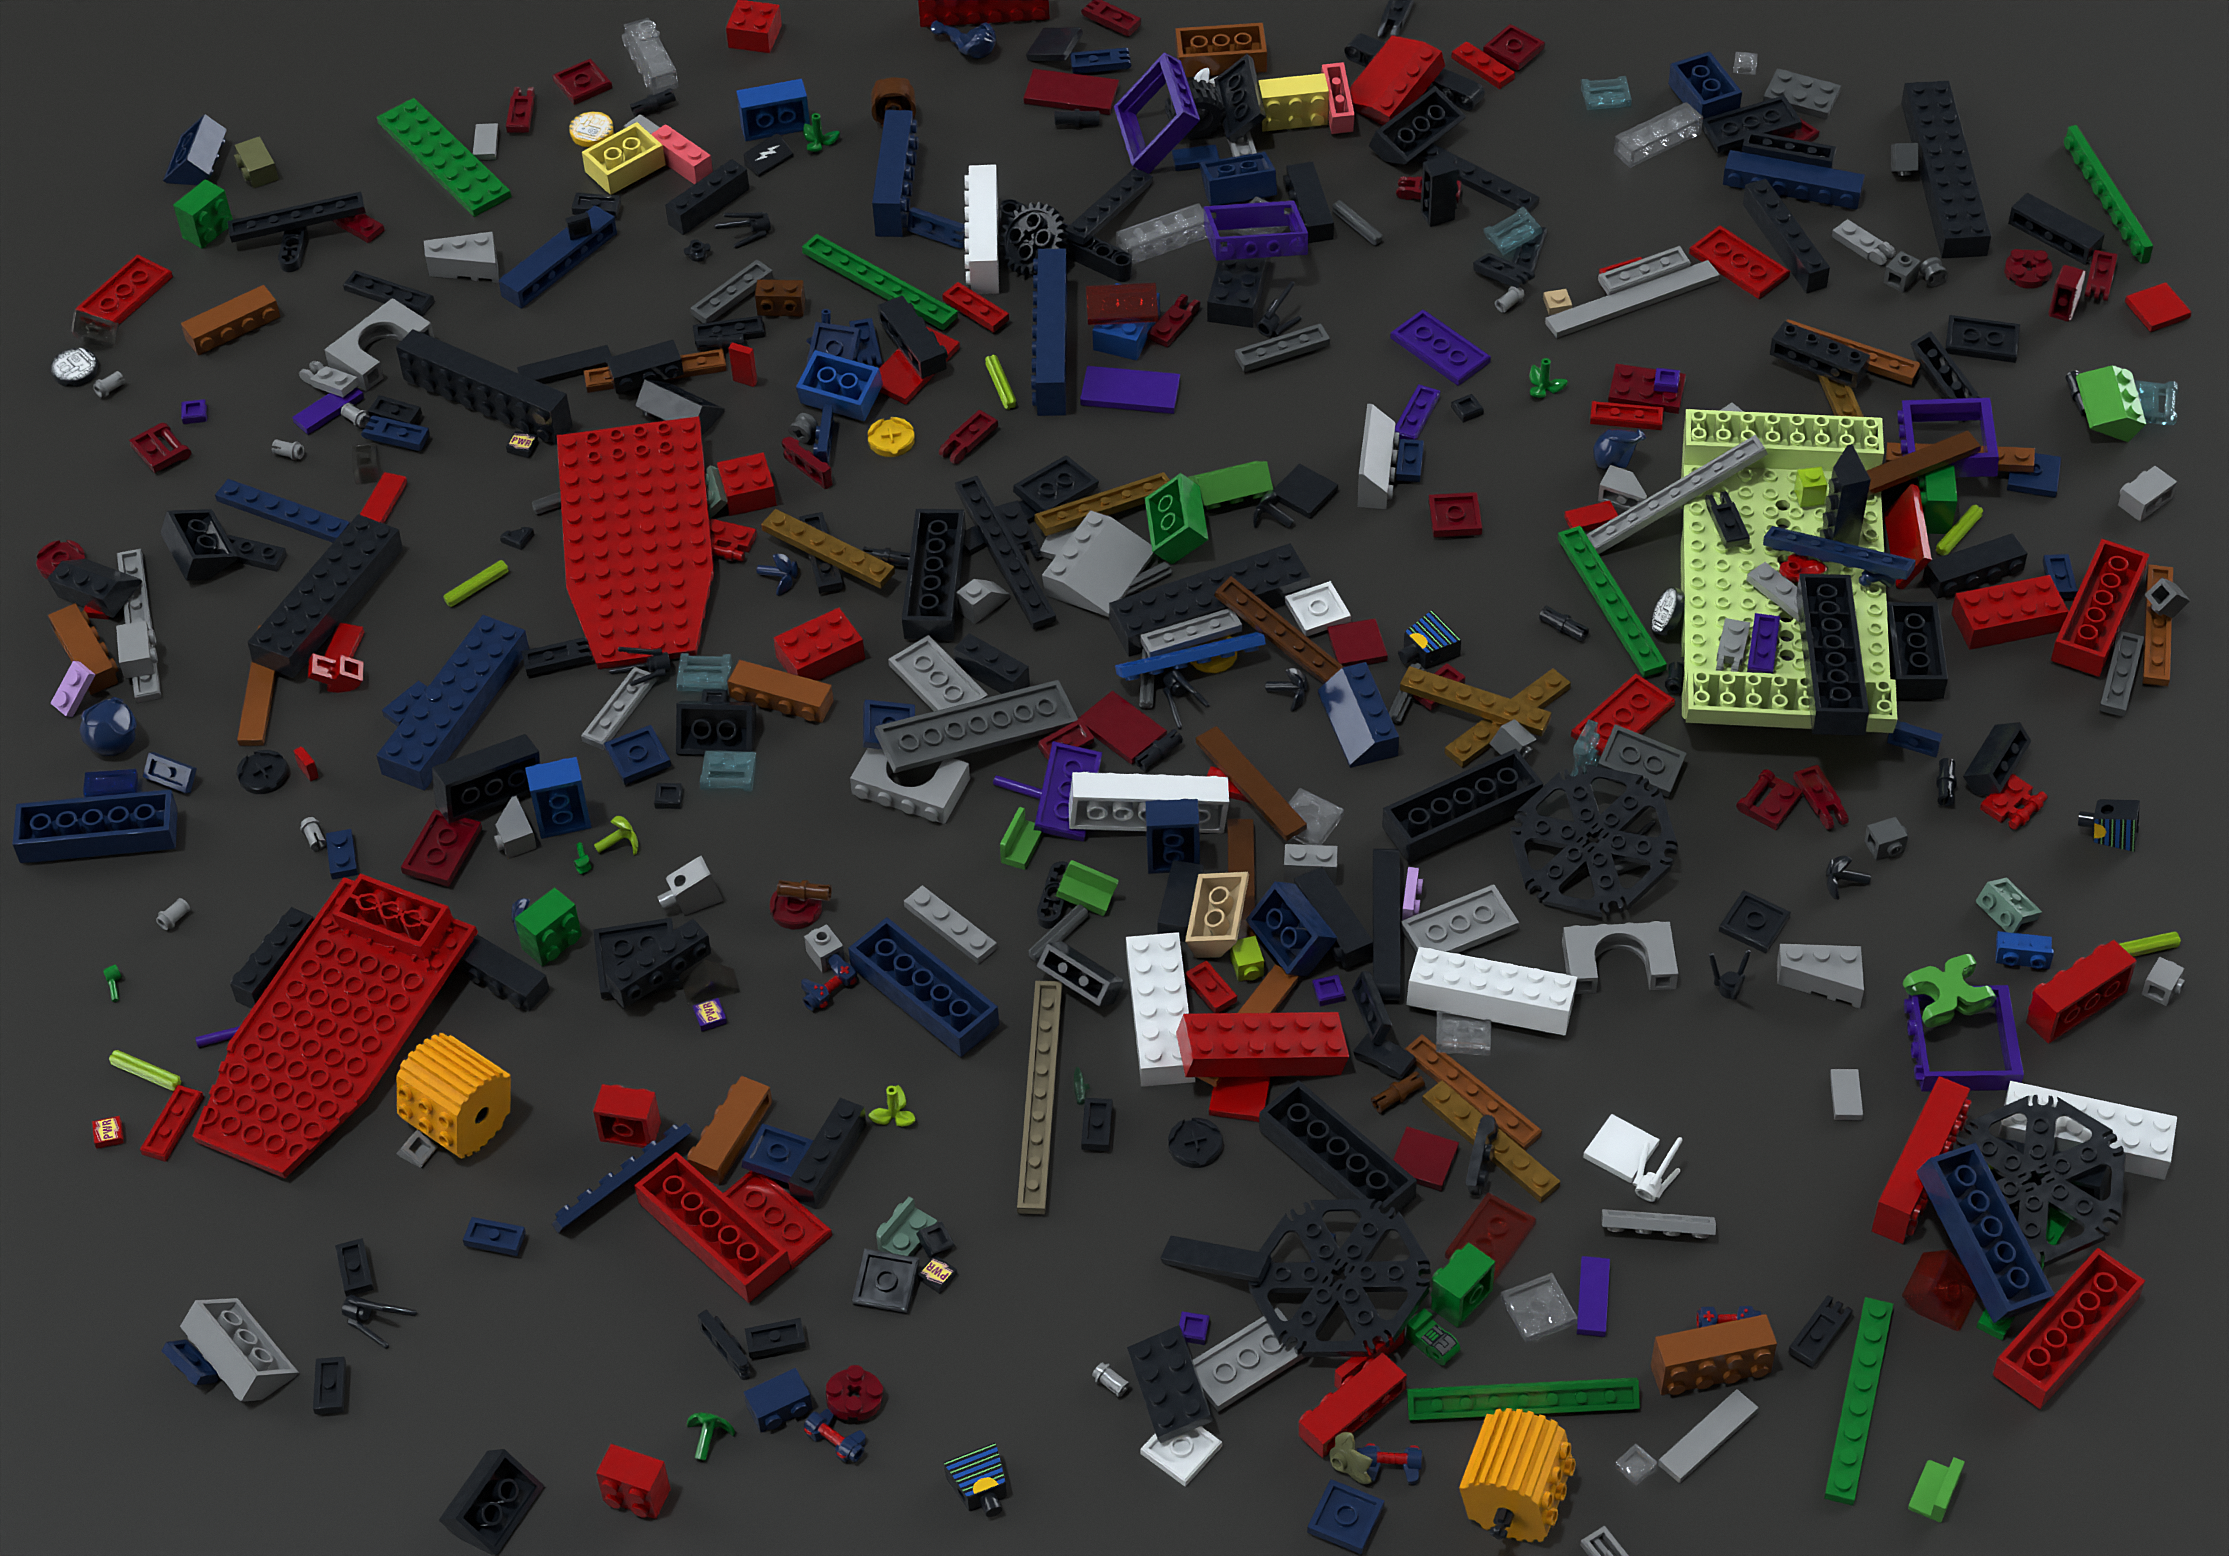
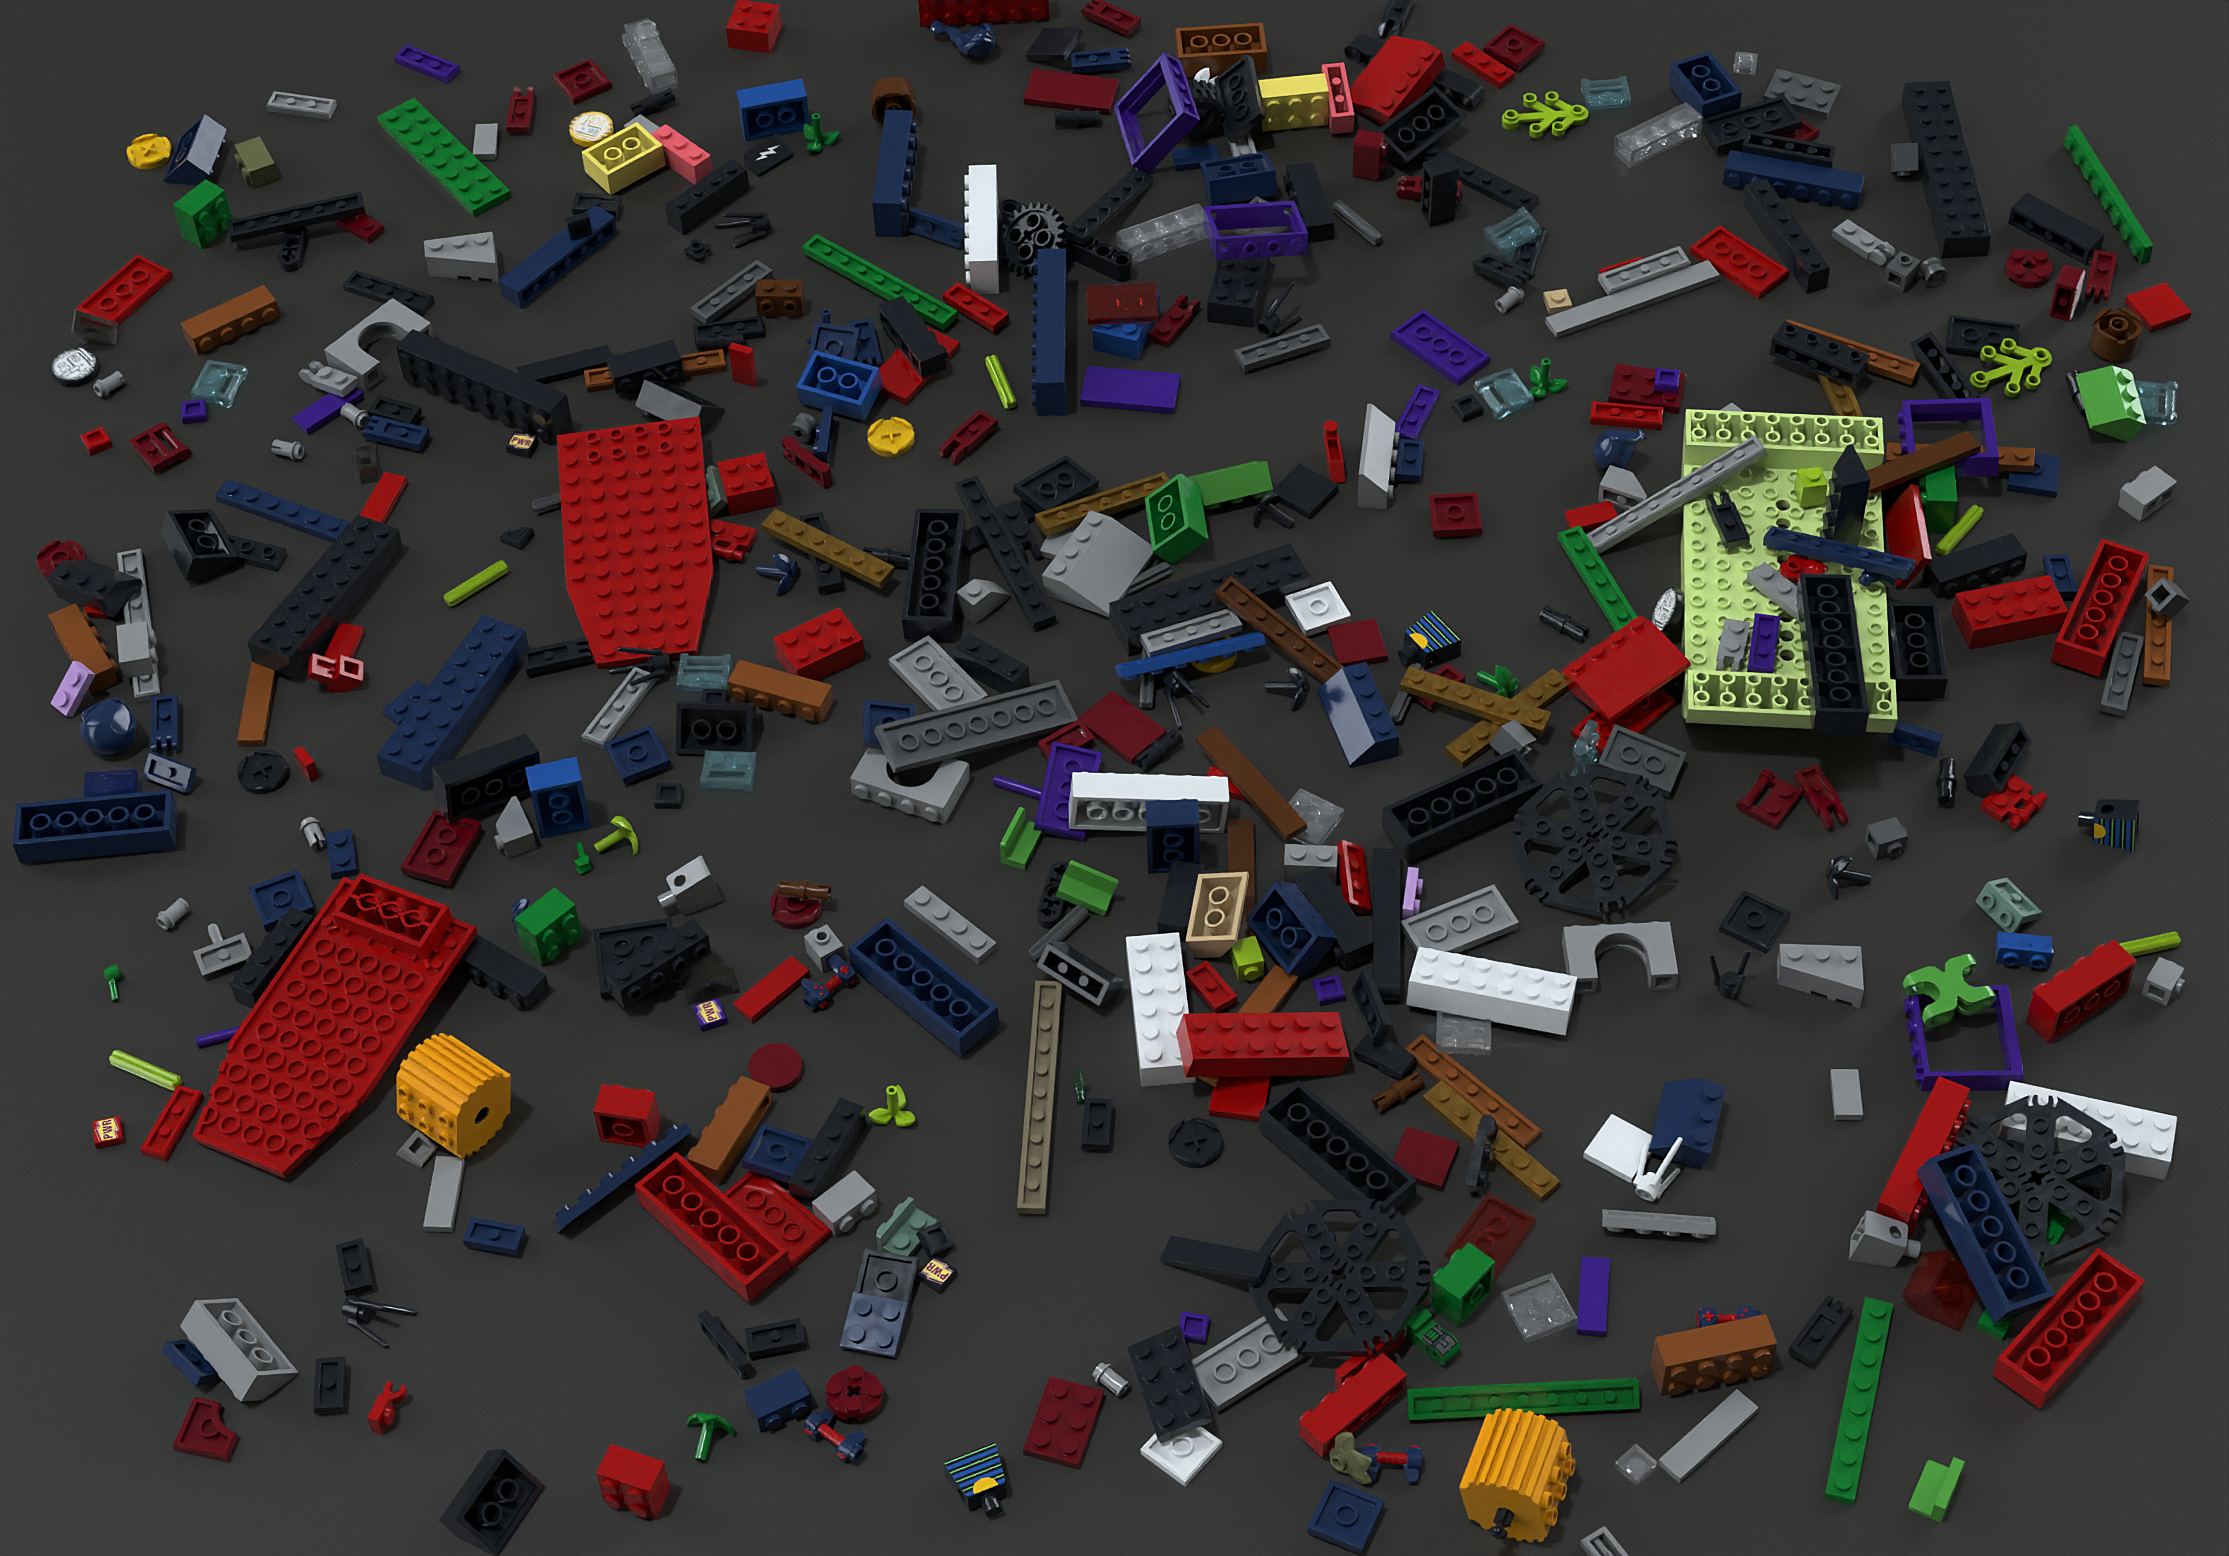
none -> red tile [80,427,113,456]
none -> yellow tile [127,134,172,170]
none -> dark blue hinge [151,694,179,753]
none -> dark red tile [172,1397,239,1463]
none -> clear light blue plate [191,360,248,408]
none -> light grey plate [193,923,252,977]
none -> dark blue plate [248,869,315,931]
none -> light grey tile [266,91,337,120]
none -> red plate [367,1381,407,1435]
none -> dark purple tile [394,45,460,84]
none -> light grey tile [423,1156,465,1232]
none -> red tile [733,955,810,1023]
none -> dark red tile [748,1043,802,1092]
none -> light grey brick [812,1170,878,1238]
none -> dark blue plate [840,1292,909,1359]
none -> dark red plate [1023,1376,1105,1470]
none -> red piece [1323,421,1346,484]
none -> red plate [1336,840,1371,915]
none -> dark red brick [1352,129,1388,180]
none -> clear light blue plate [1474,368,1534,420]
none -> green plant [1476,665,1519,698]
none -> lime plant [1502,91,1588,138]
none -> red slope [1561,615,1691,722]
none -> dark blue slope [1648,1078,1726,1170]
none -> light grey torso [1849,1210,1921,1267]
none -> lime plant [1969,338,2052,398]
none -> reddish brown brick [2089,307,2142,364]

